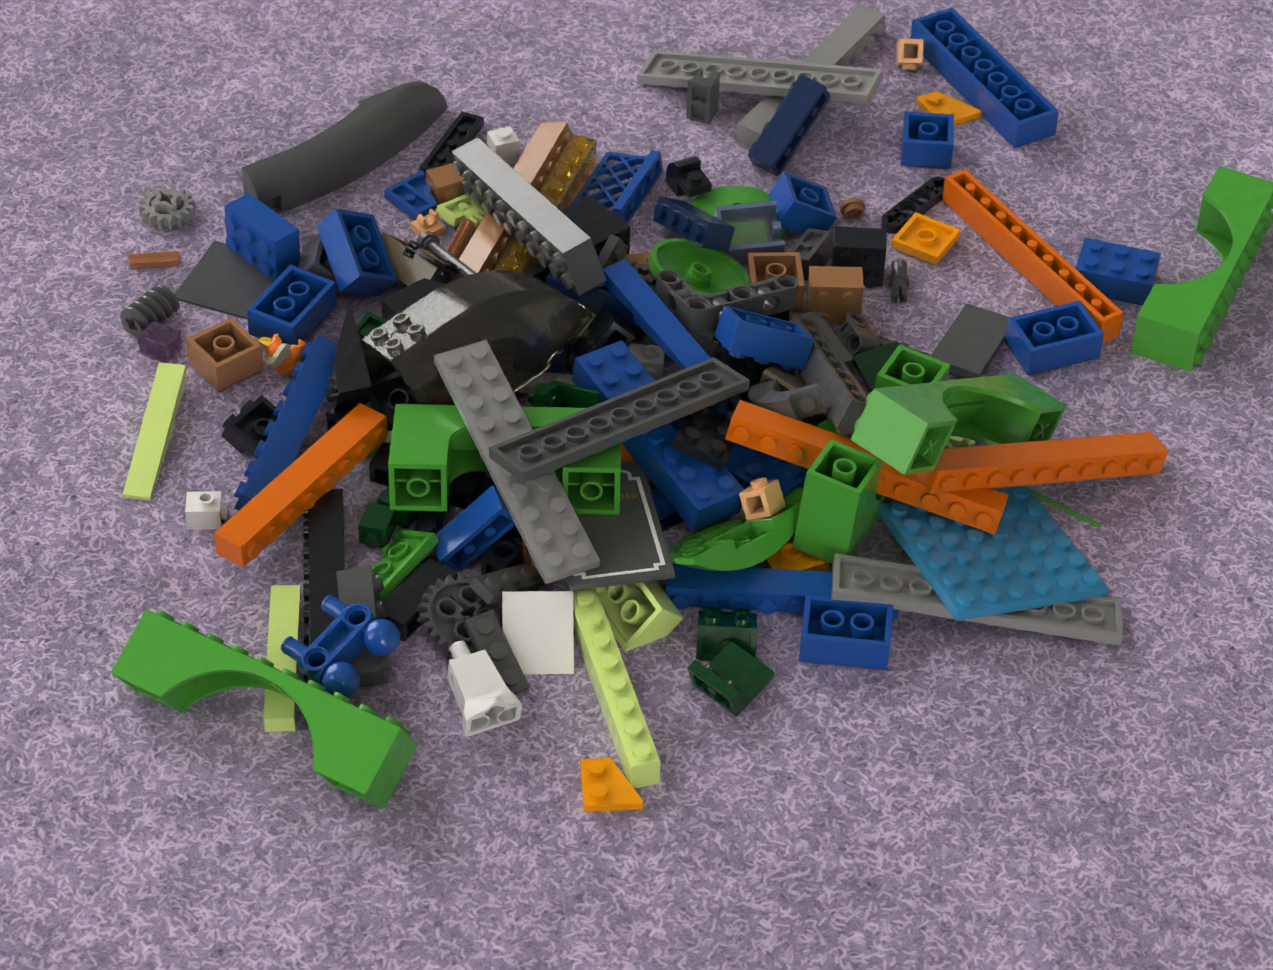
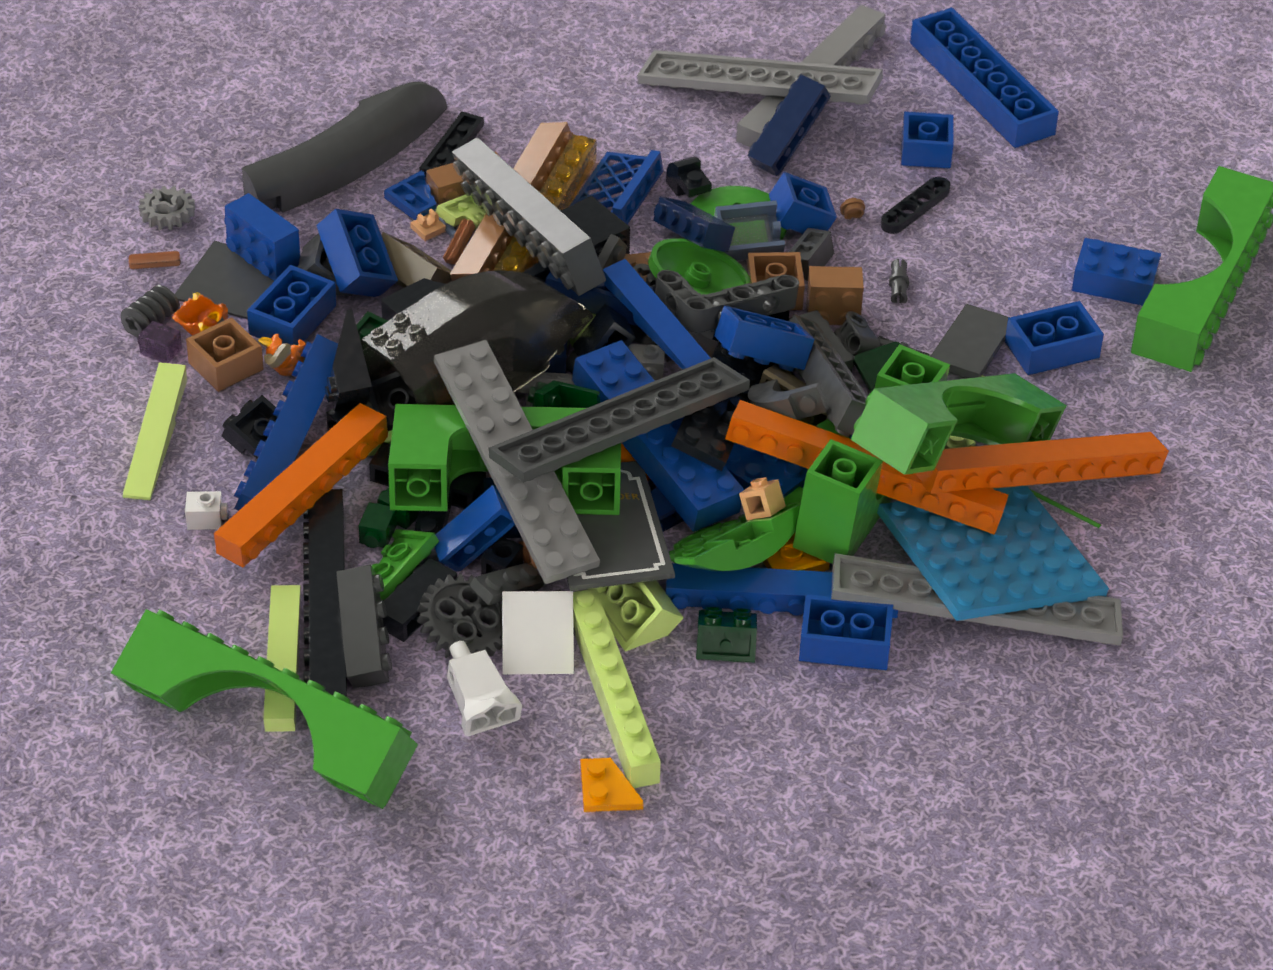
blue piece [281,594,400,698] -> none
black flag [403,237,457,280] -> none
dark grey piece [417,231,481,284] -> none
dark grey plate [464,610,530,695] -> none
white brick [487,126,519,165] -> none
dark grey hinge [686,69,720,124] -> none
dark green bracket [687,642,775,717] -> none
black brick [831,226,887,288] -> none
light orange plate [891,212,961,265] -> none
light nougat brick [896,39,923,71] -> none
light orange wing [916,91,981,126] -> none
orange brick [942,169,1124,344] -> none
none -> orange hair [172,292,228,336]

